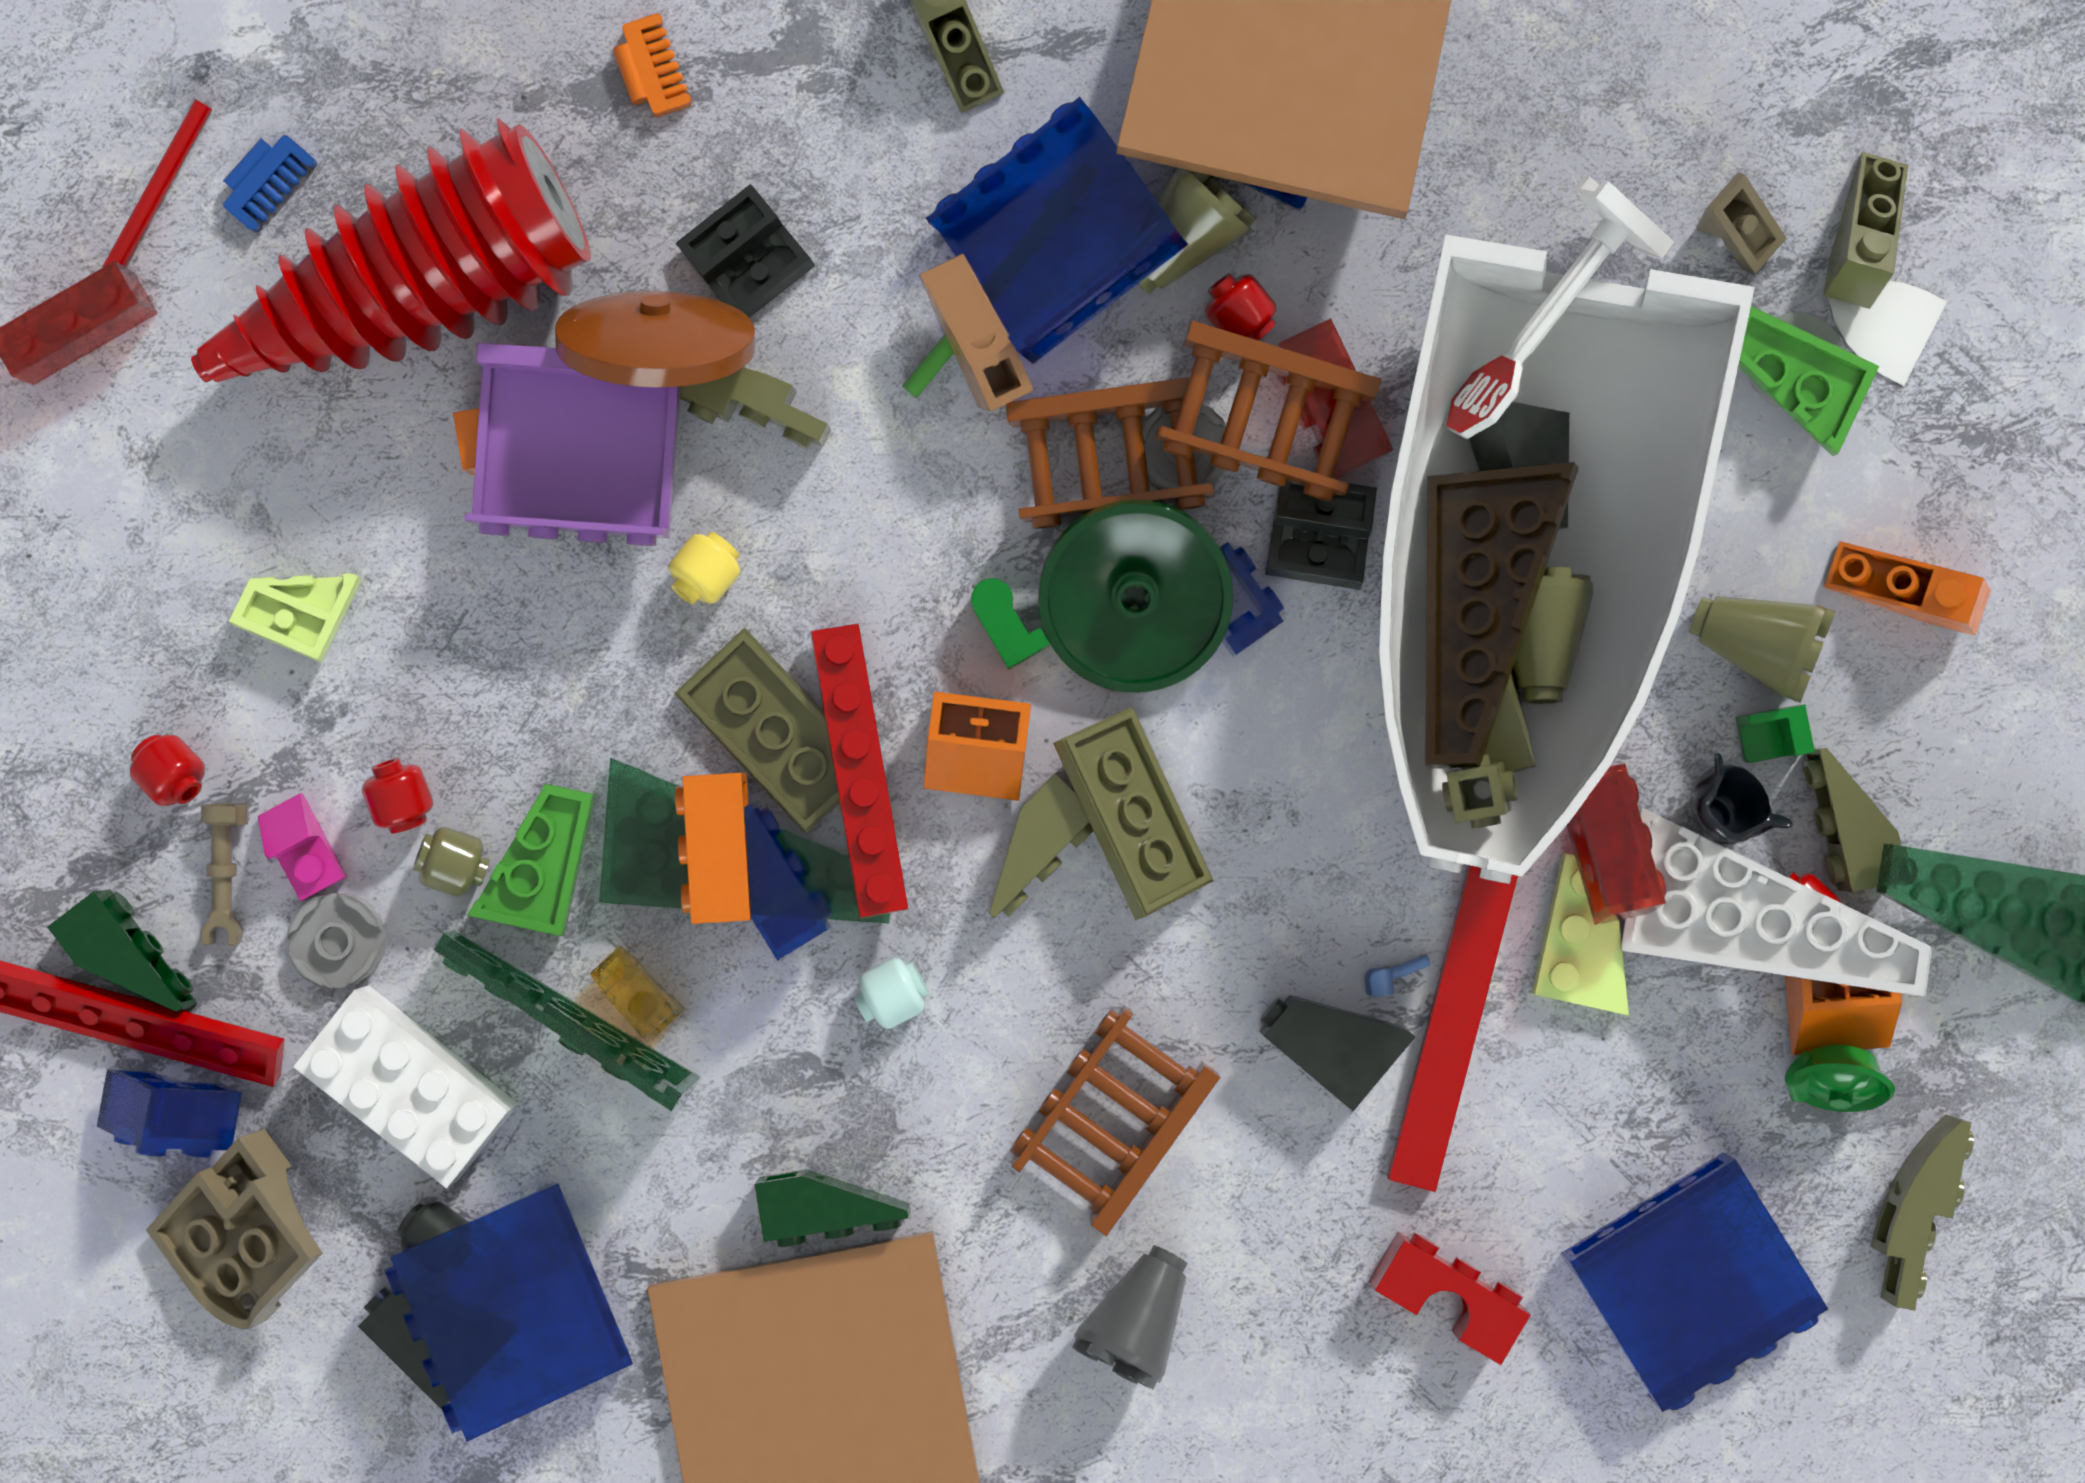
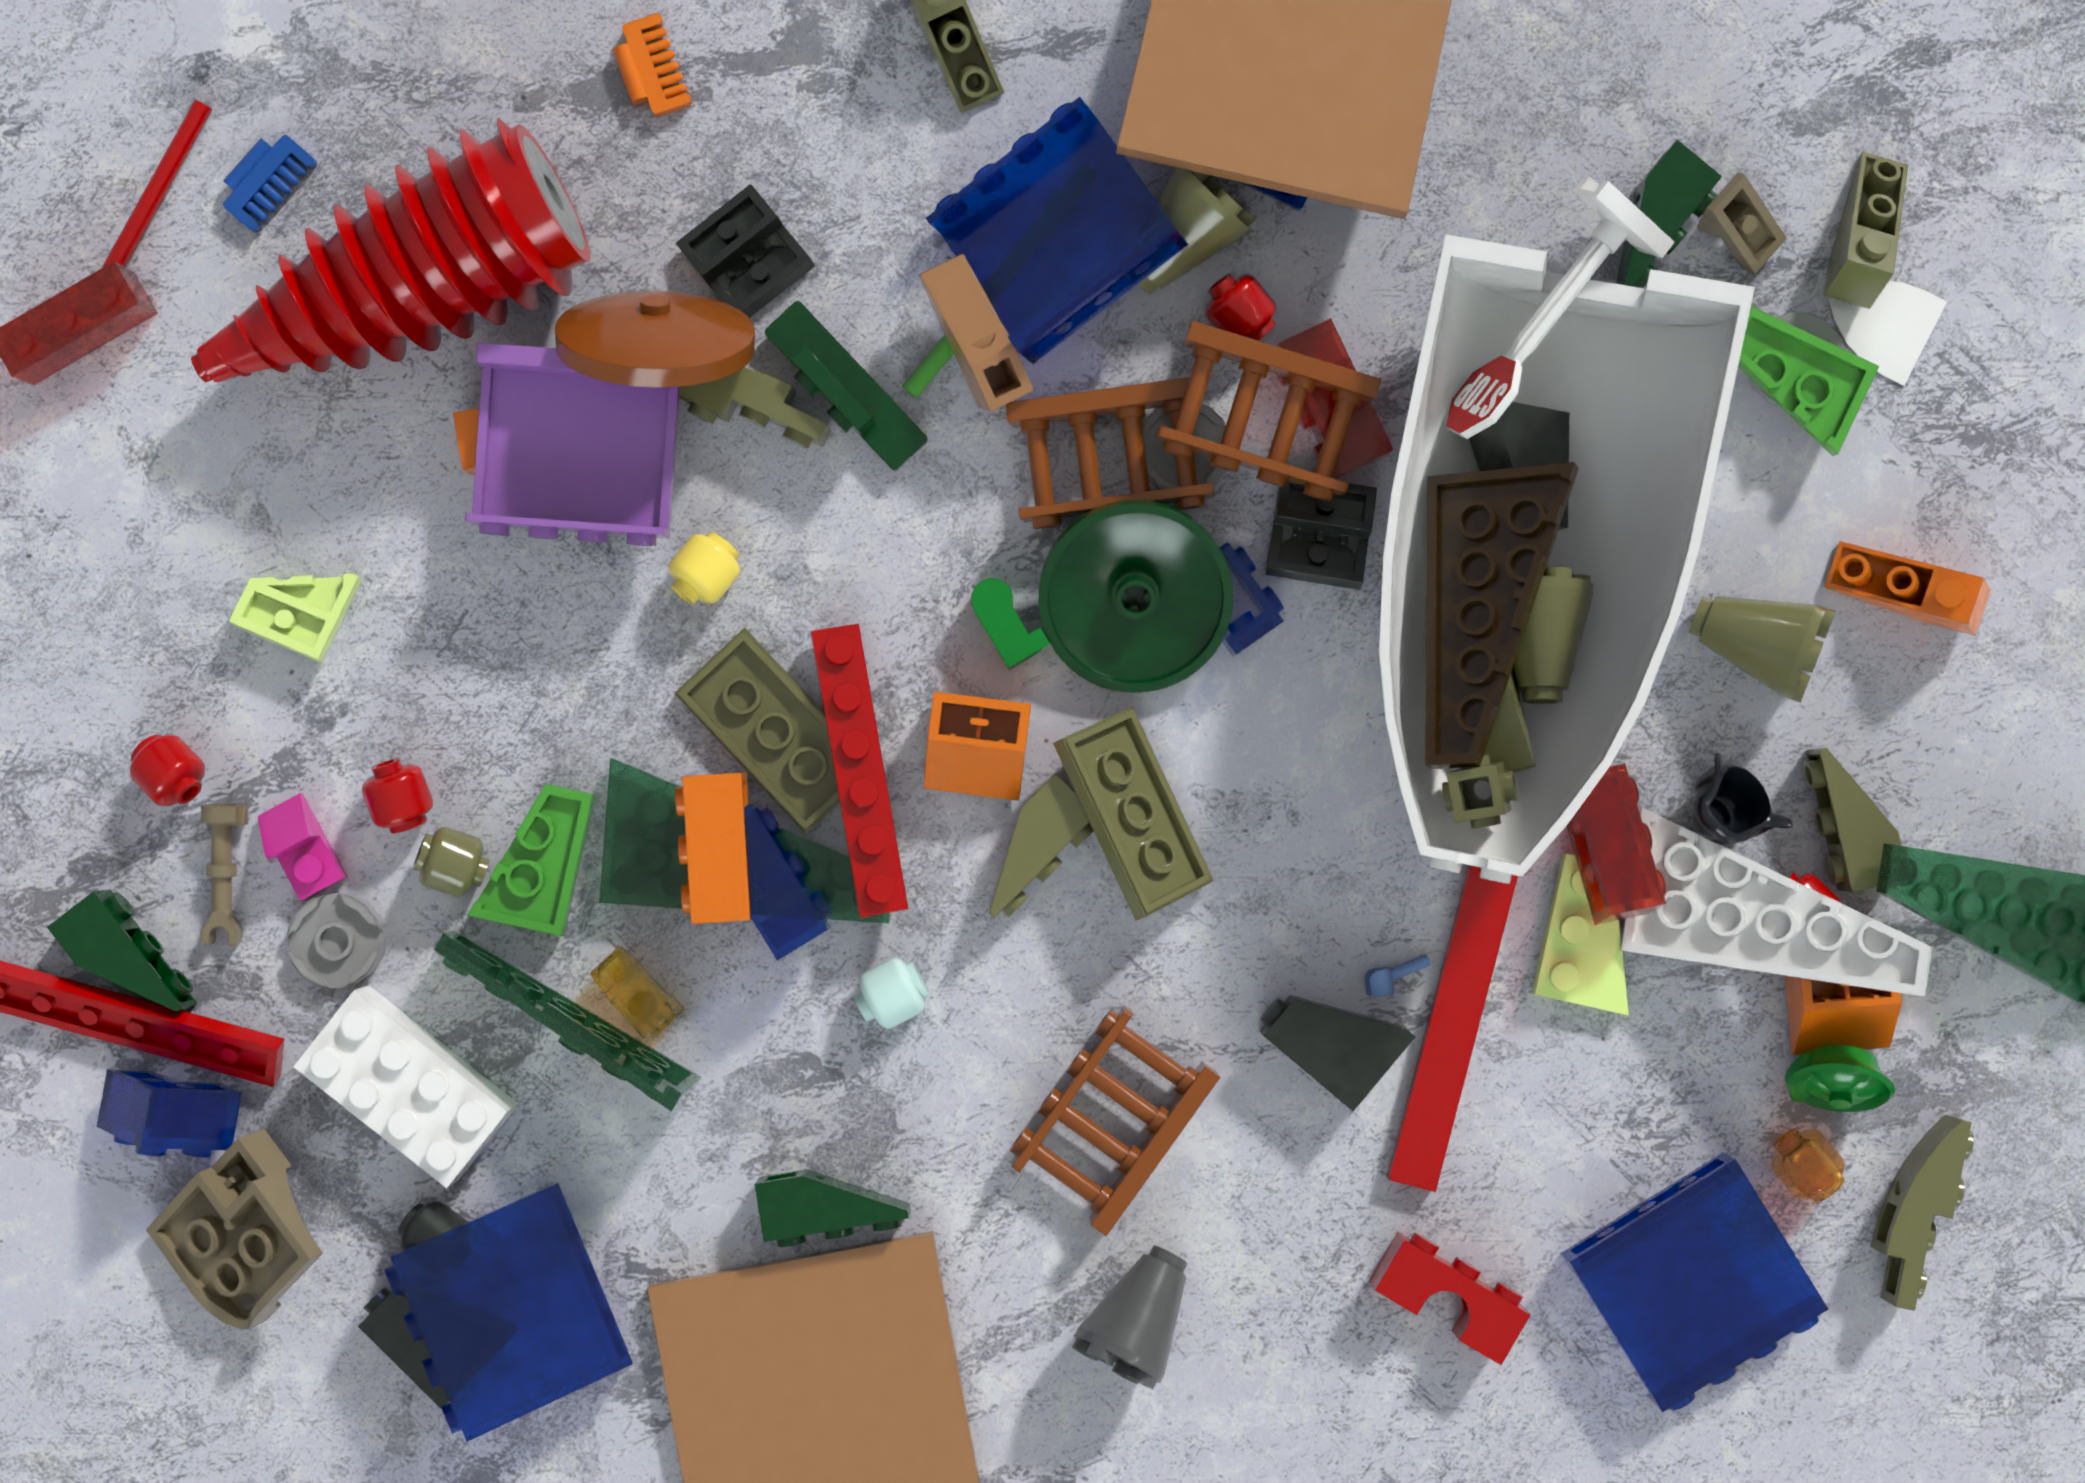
green panel [1735,704,1815,763] -> none
none -> dark green bracket [765,301,928,471]
none -> dark green slope [1616,140,1722,288]
none -> clear orange head [1771,1128,1846,1202]

